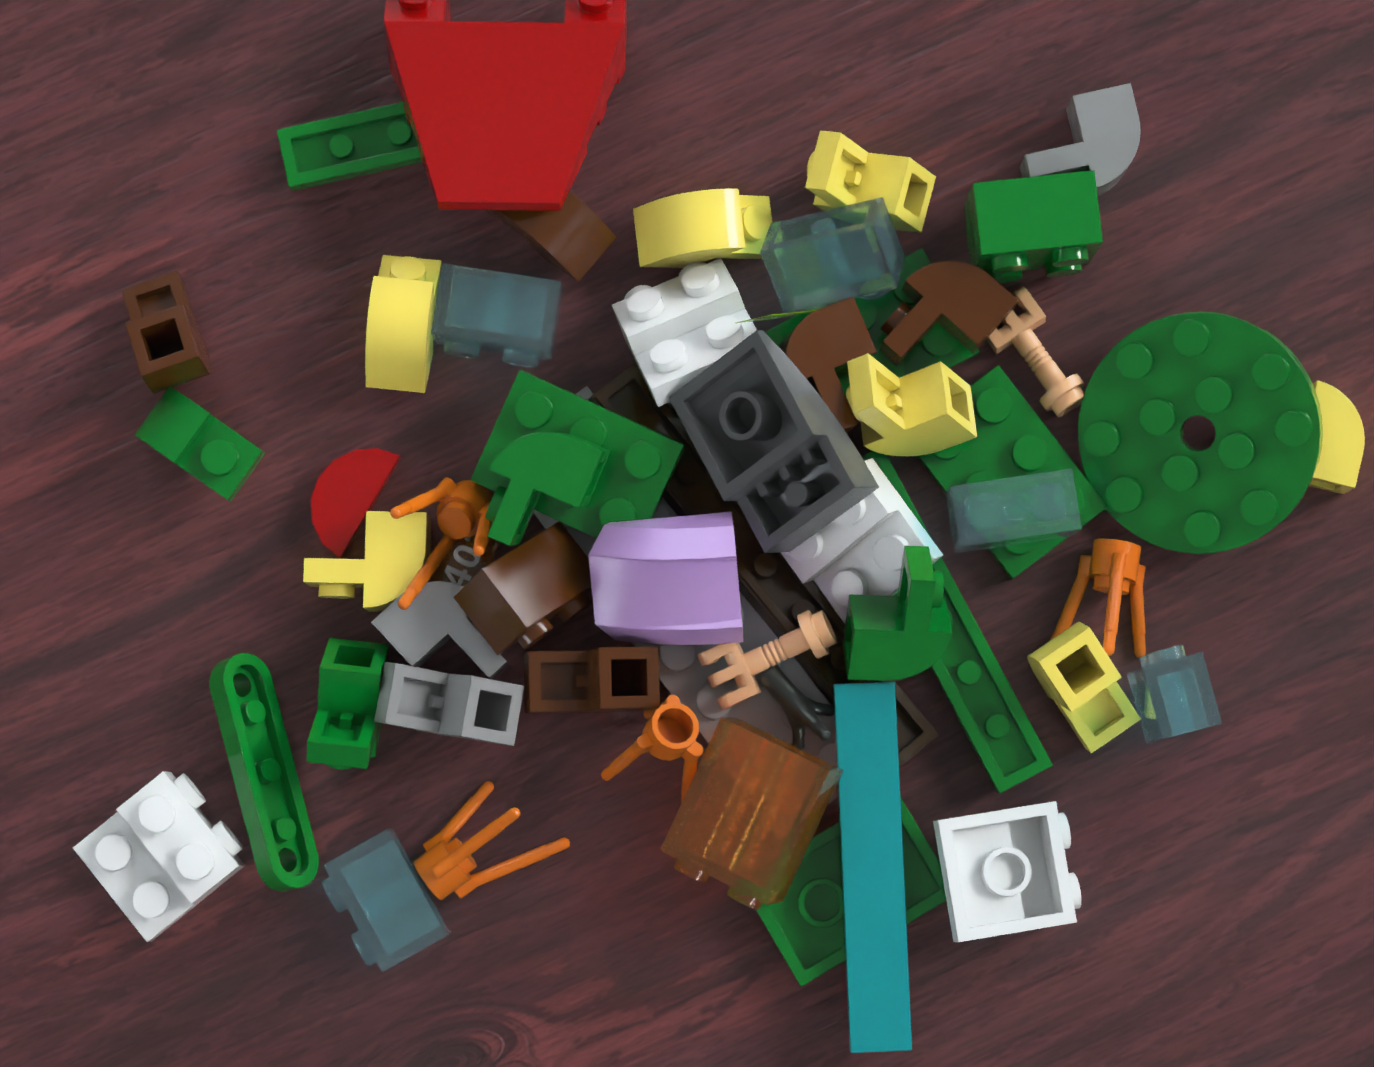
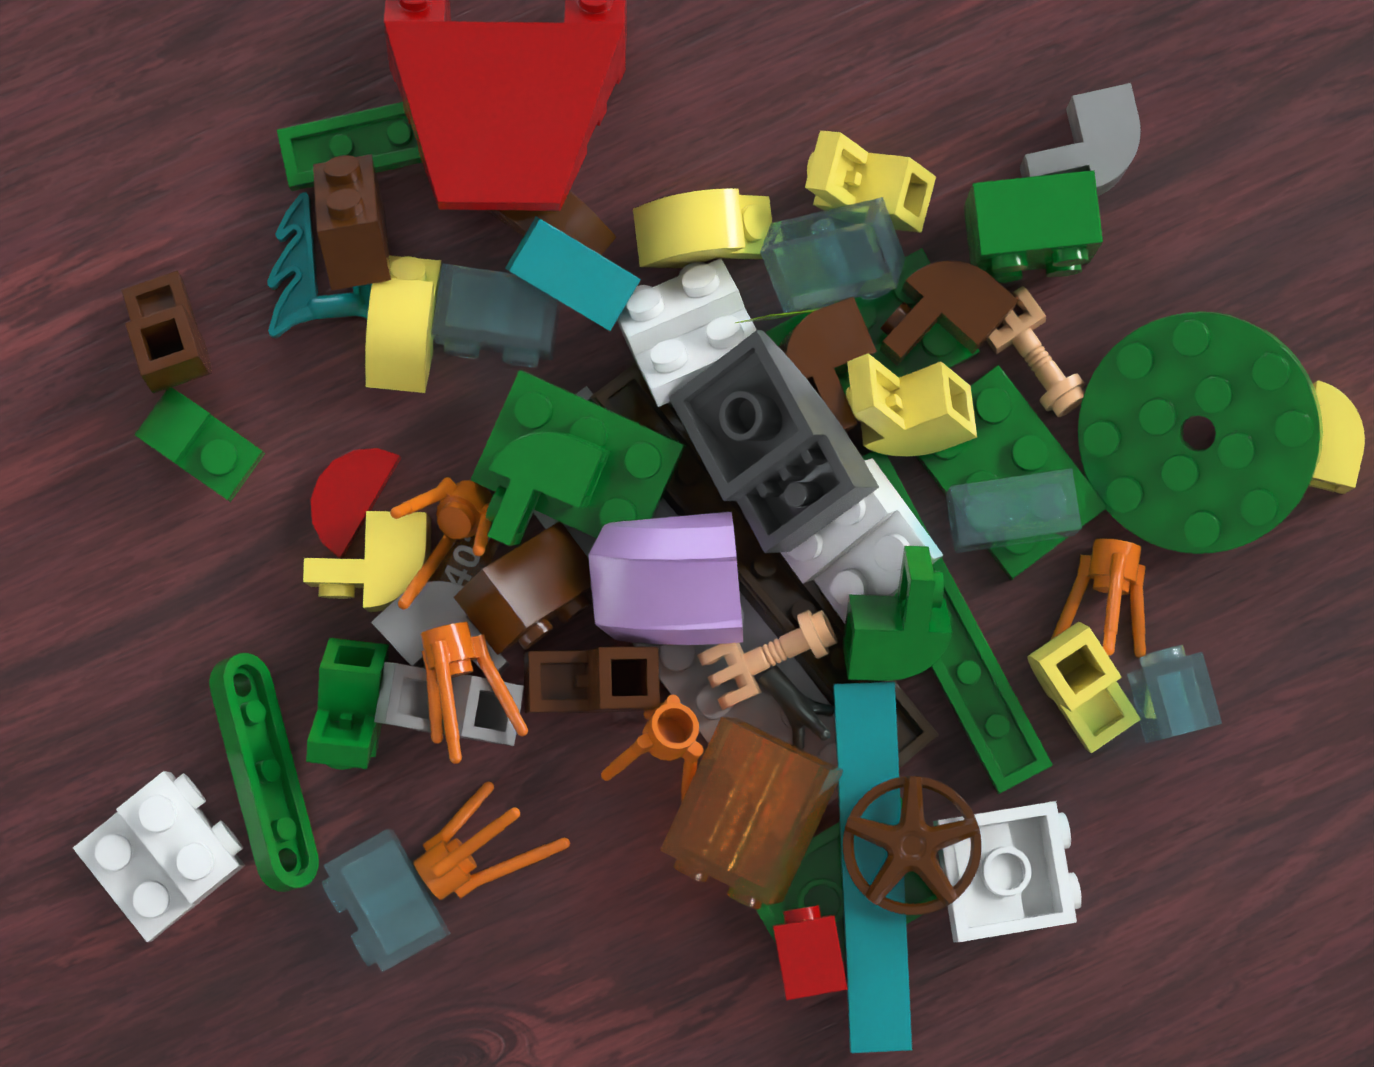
none -> teal piece [267,192,372,339]
none -> reddish brown brick [313,154,391,290]
none -> orange plant [420,622,528,764]
none -> teal tile [505,217,641,331]
none -> red brick [772,905,848,1000]
none -> reddish brown wheel [843,776,981,915]

